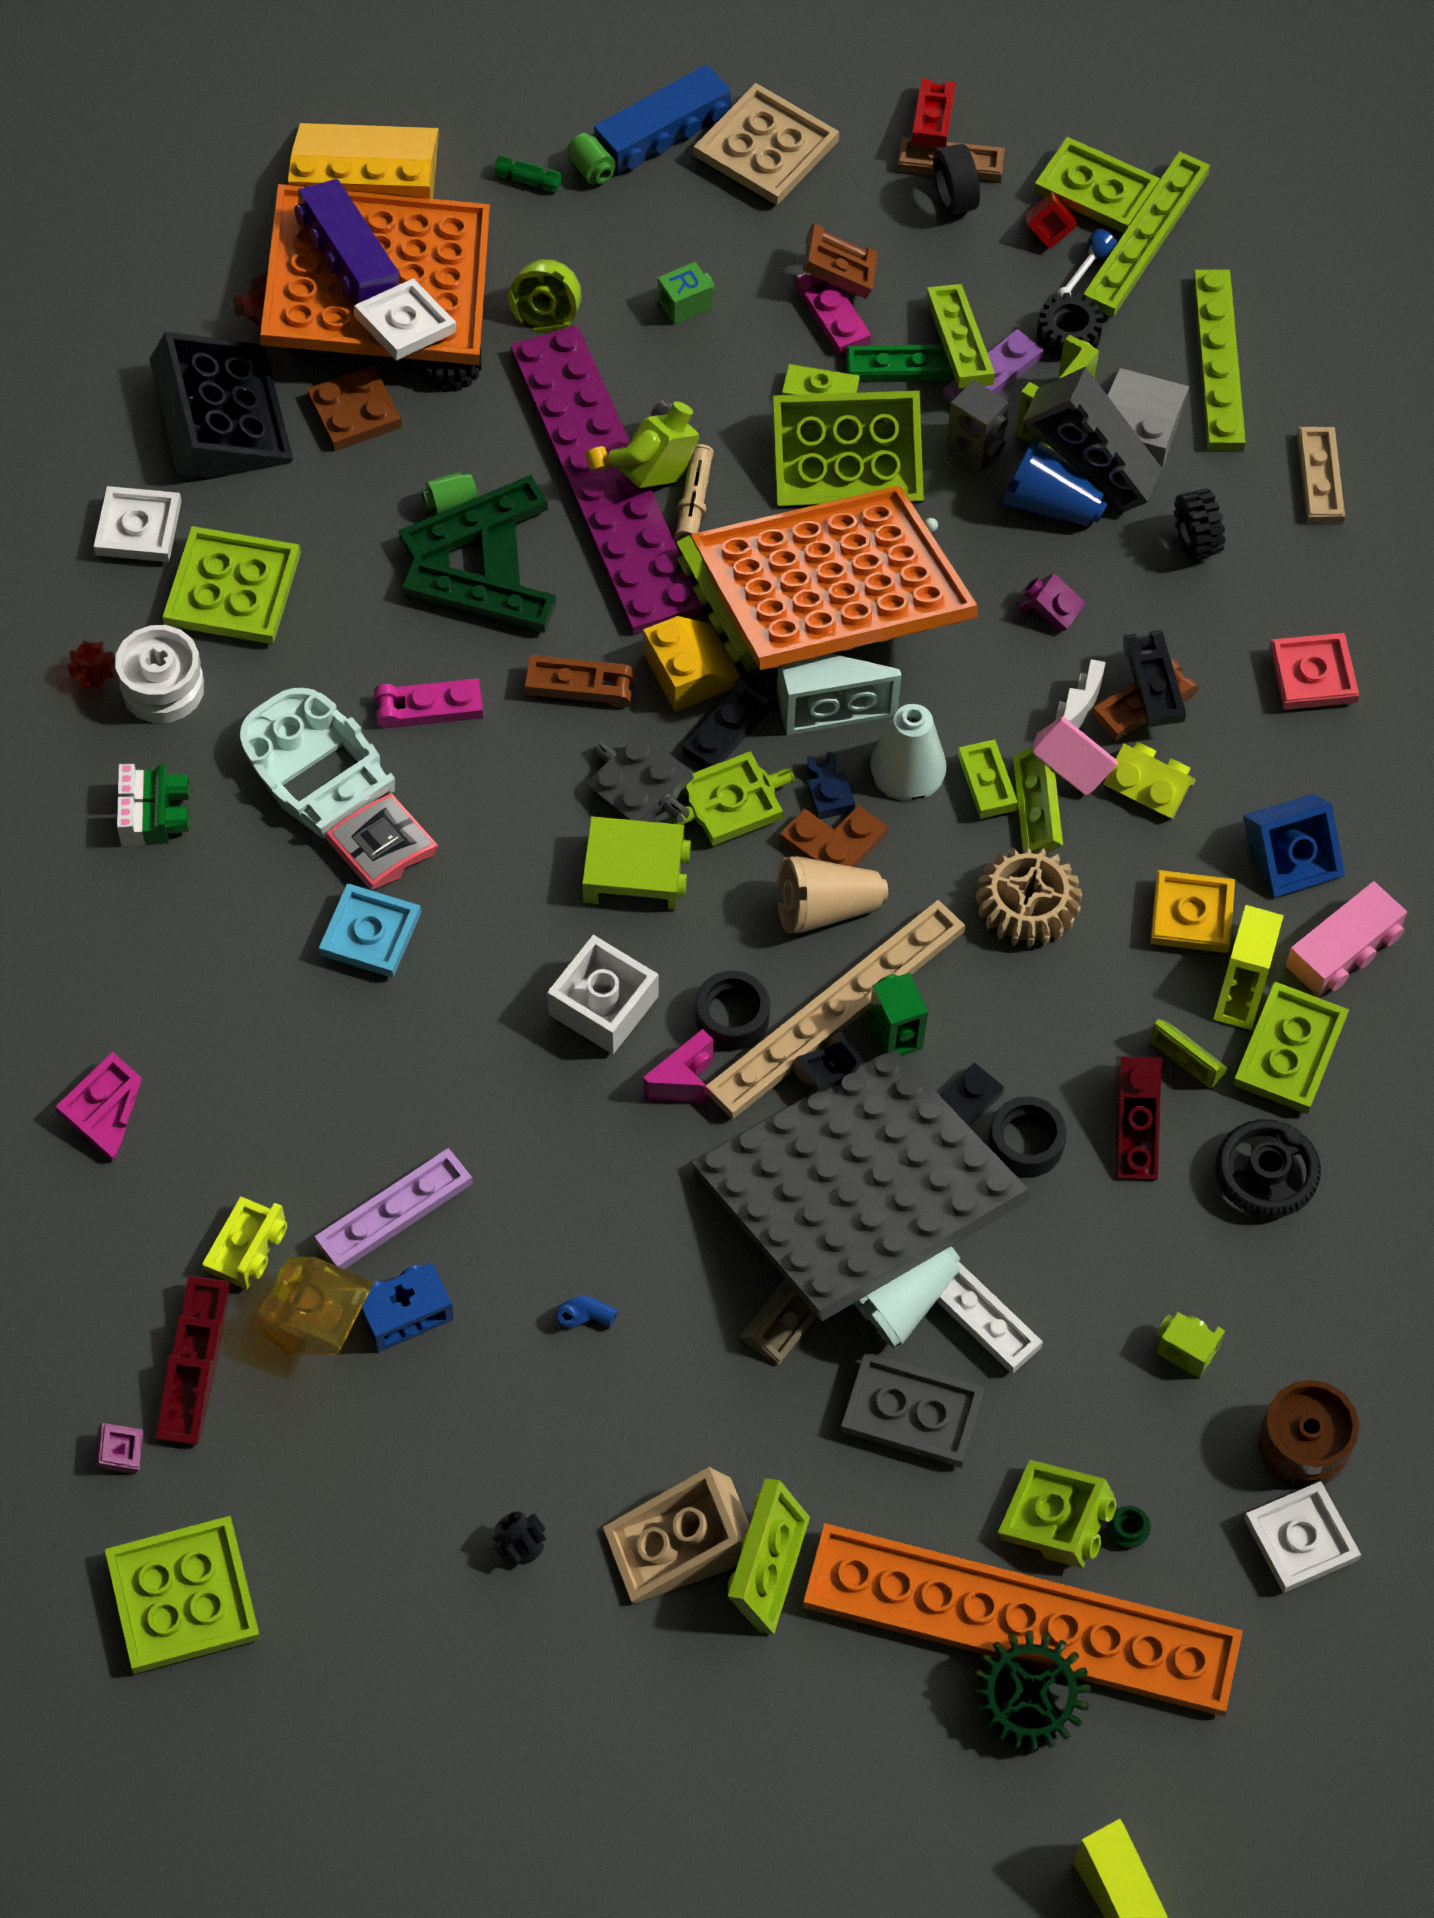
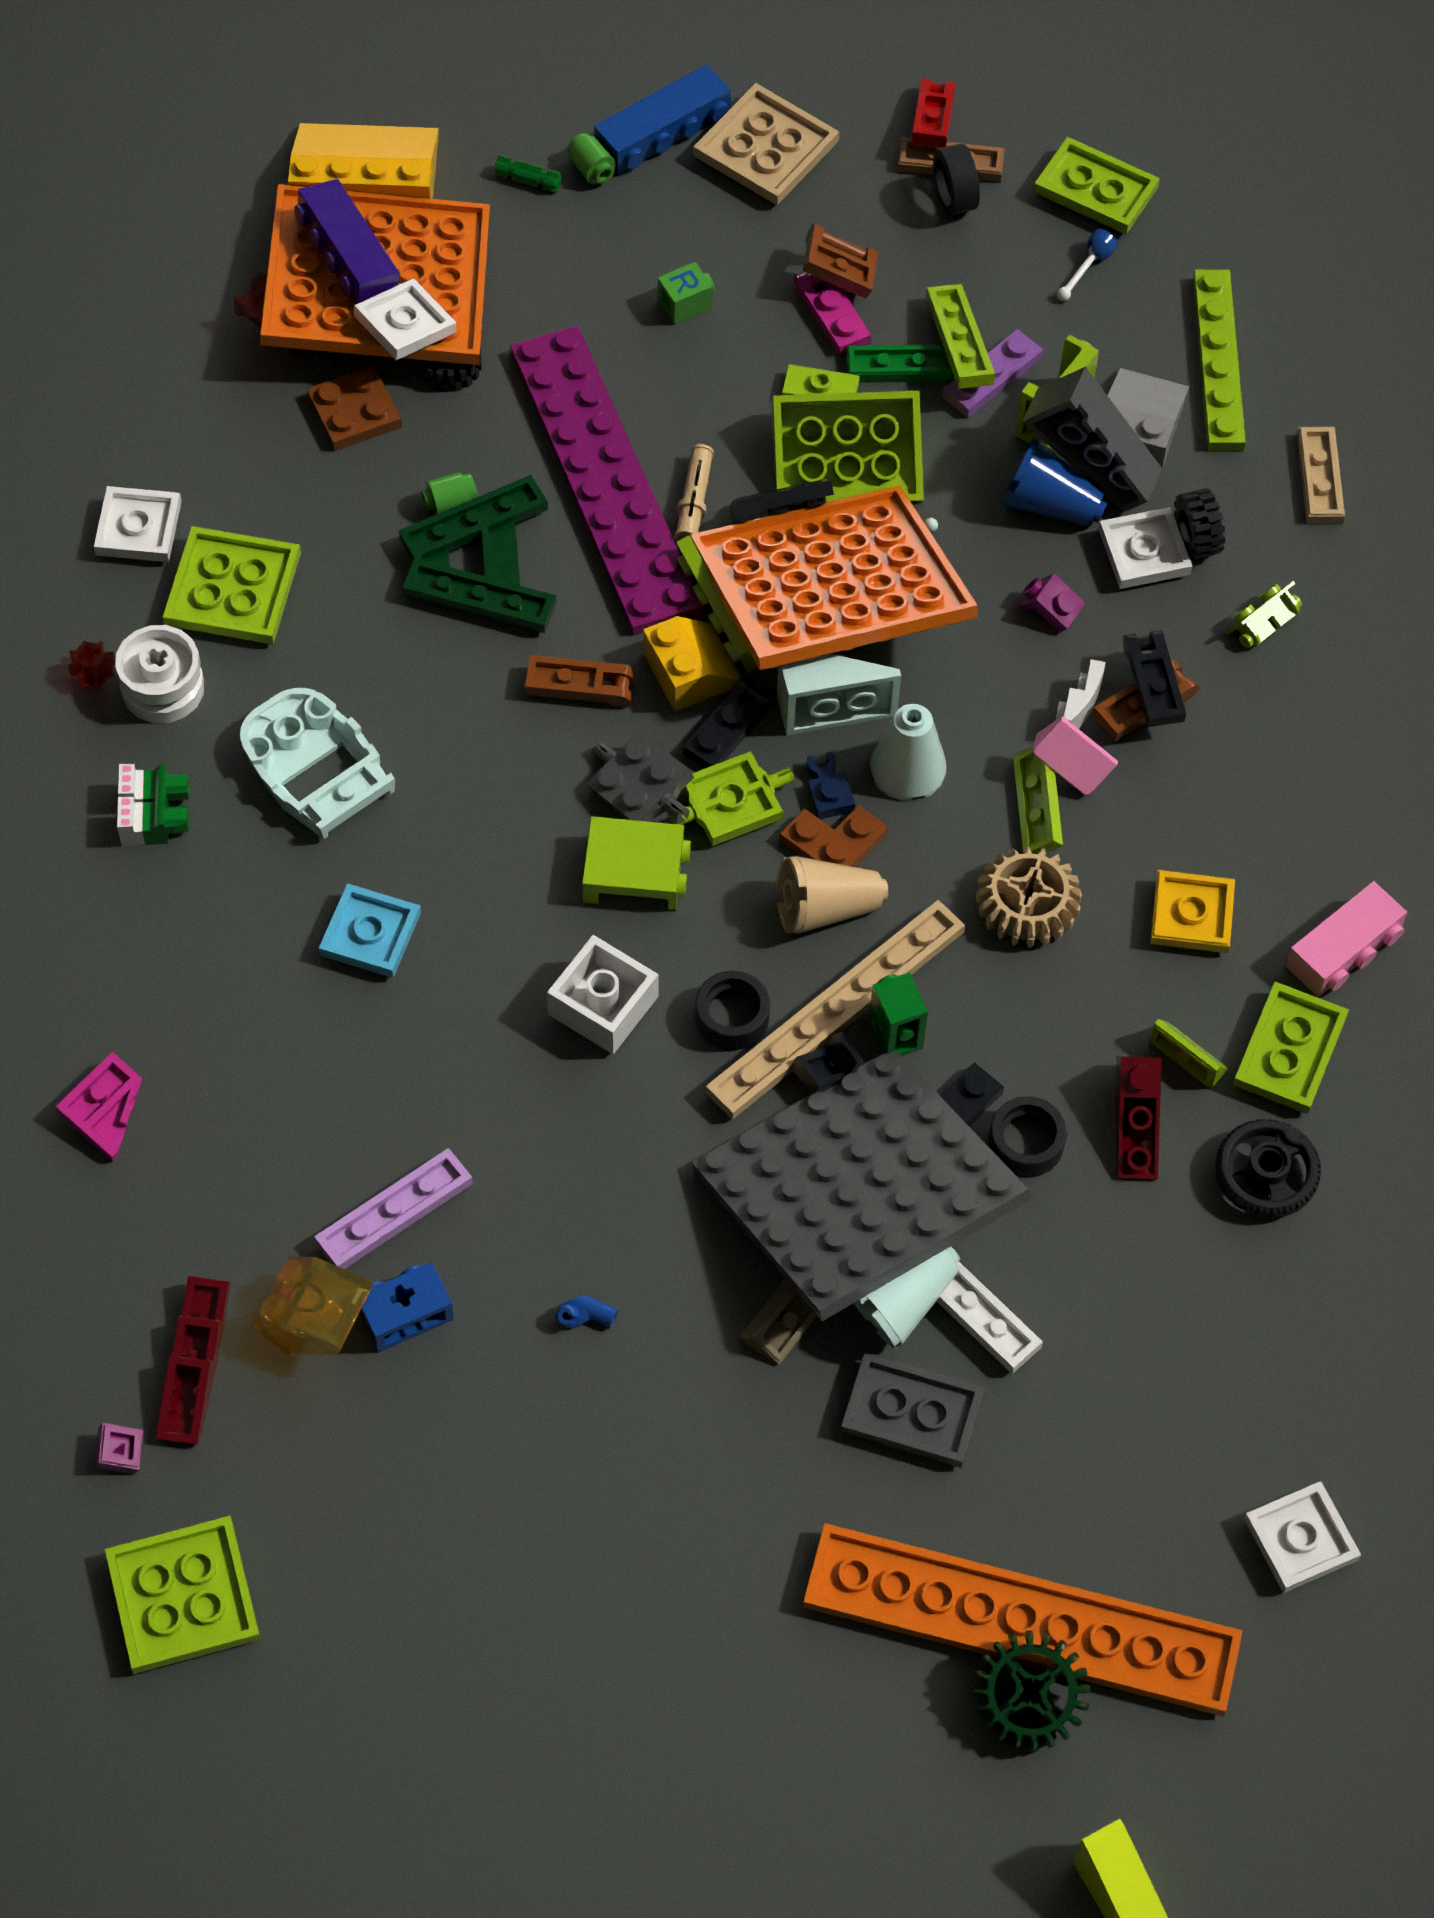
black slope [149,332,293,478] -> none
neon yellow bracket [202,1196,287,1290] -> none
slope [325,793,438,890] -> none
dark pink plate [373,678,483,728] -> none
black gear [493,1511,546,1565] -> none
lime cylinder [508,259,582,333] -> none
lime torso [585,399,700,488] -> none
tan slope [603,1467,750,1603] -> none
dark pink slope [643,1029,714,1103] -> none
lime plate [727,1478,810,1634] -> none
dark grey brick [946,379,1009,468] -> none
lime plate [958,739,1018,819] -> none
lime plate [998,1459,1116,1569] -> none
red panel [1026,191,1077,249] -> none
black tyre [1036,292,1103,359] -> none
lime plate [1082,151,1210,318] -> none
neon yellow bracket [1103,741,1196,819] -> none
dark green plate [1108,1506,1151,1548] -> none
lime brick [1156,1312,1225,1379] -> none
neon yellow slope [1213,905,1284,1030] -> none
blue slope [1243,793,1345,898] -> none
reddish brown wheel [1258,1380,1360,1488] -> none
coral plate [1269,633,1359,710] -> none
none -> black plate [729,478,834,522]
none -> white plate [1098,507,1192,589]
none -> hinge [1226,581,1302,648]

